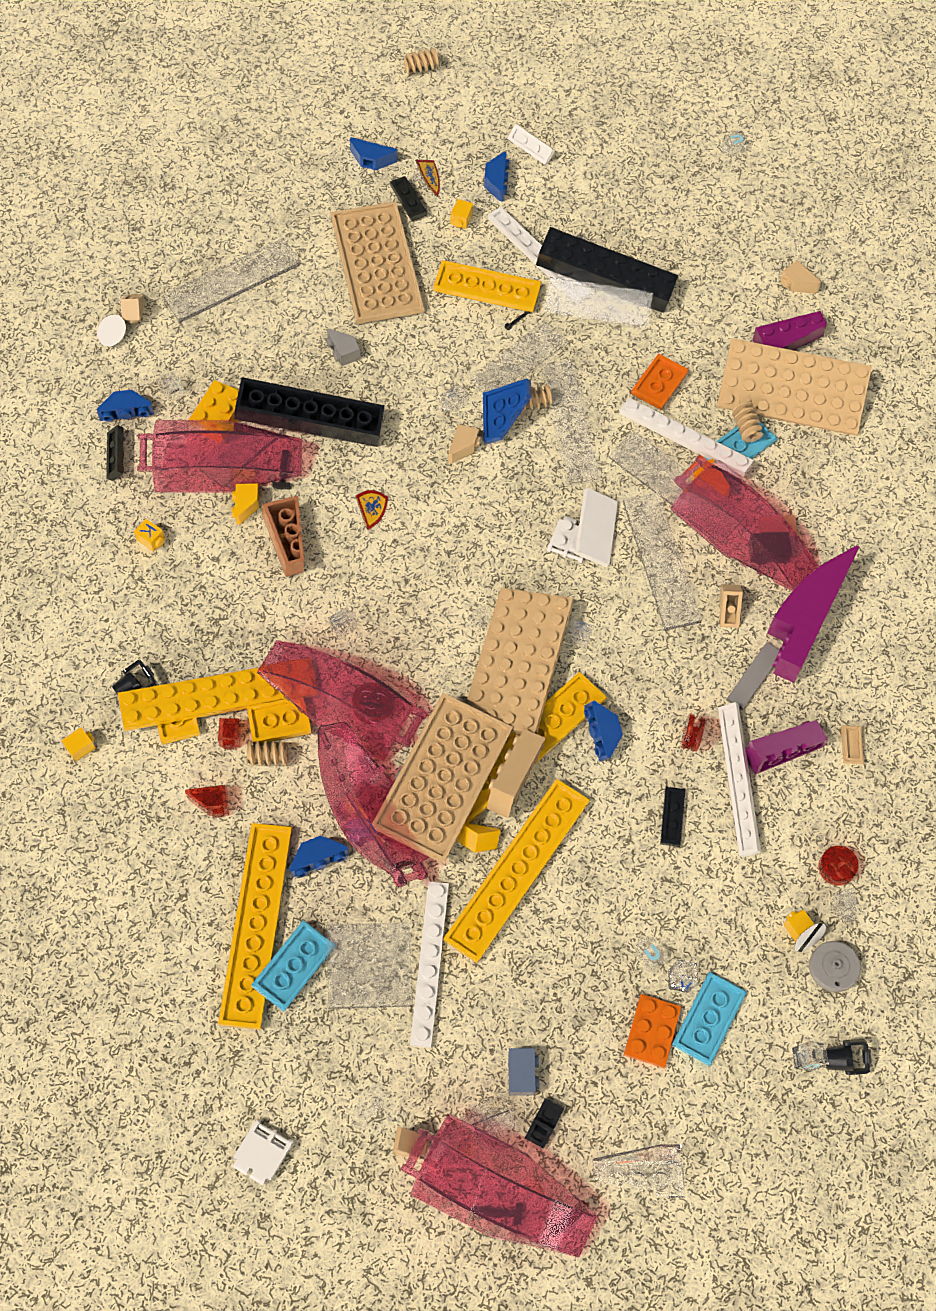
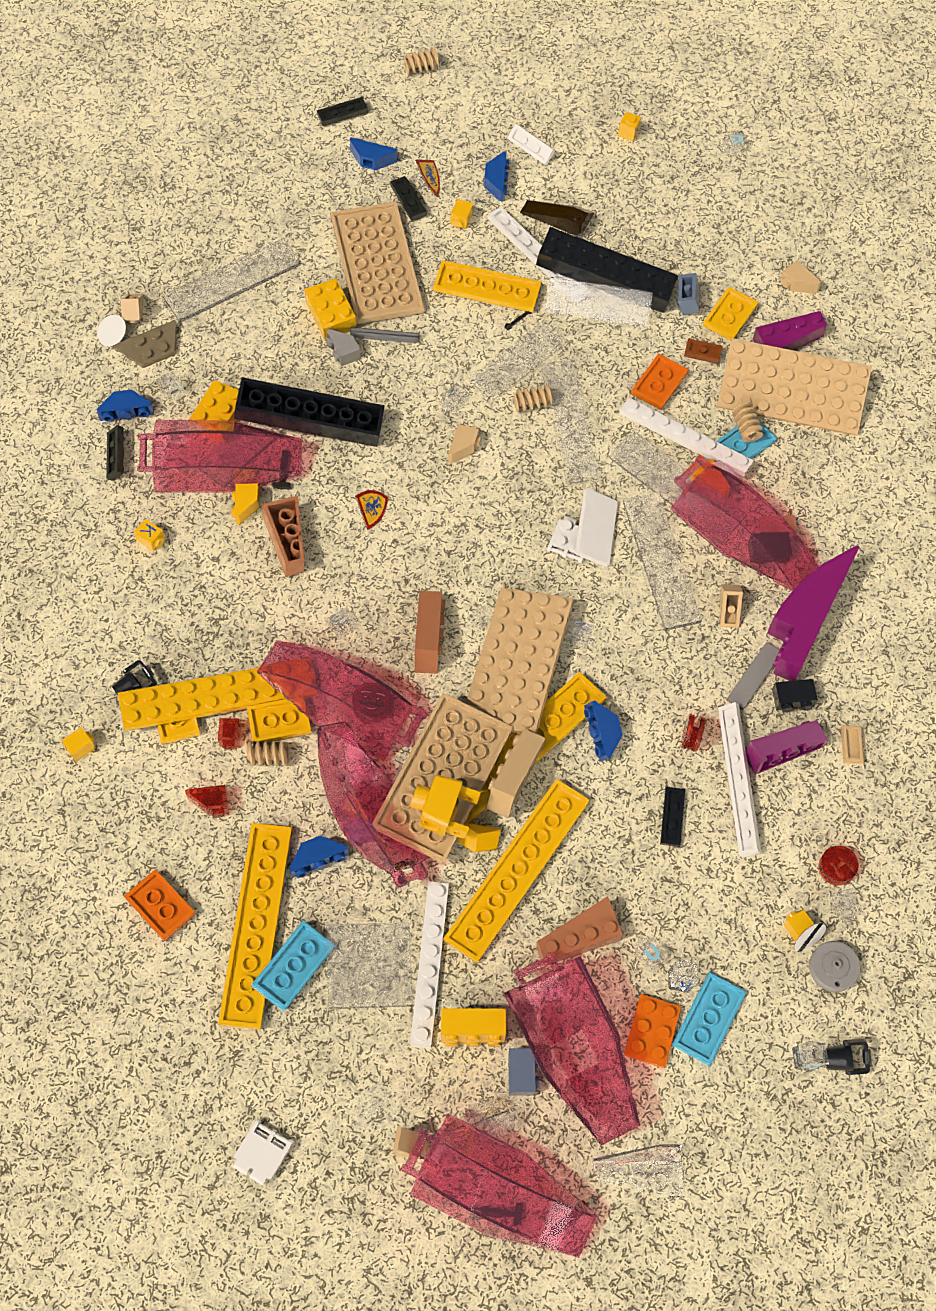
blue plate [483,378,531,444] -> none
black slope [525,1098,564,1149] -> none
none -> dark tan wing [113,320,177,368]
none -> orange plate [124,869,196,942]
none -> yellow brick [304,278,357,340]
none -> pearl dark grey plate [317,97,368,126]
none -> dark grey axle [350,327,419,343]
none -> yellow piece [410,775,481,839]
none -> nougat wedge [415,590,446,674]
none -> yellow brick [441,1008,506,1047]
none -> clear pink windscreen [503,952,640,1145]
none -> dark brown wedge [520,200,594,238]
none -> nougat wedge [536,896,623,967]
none -> yellow brick [618,112,641,141]
none -> sand blue brick [678,273,700,315]
none -> dark orange plate [684,338,722,364]
none -> yellow plate [703,287,759,341]
none -> black brick [772,679,818,712]

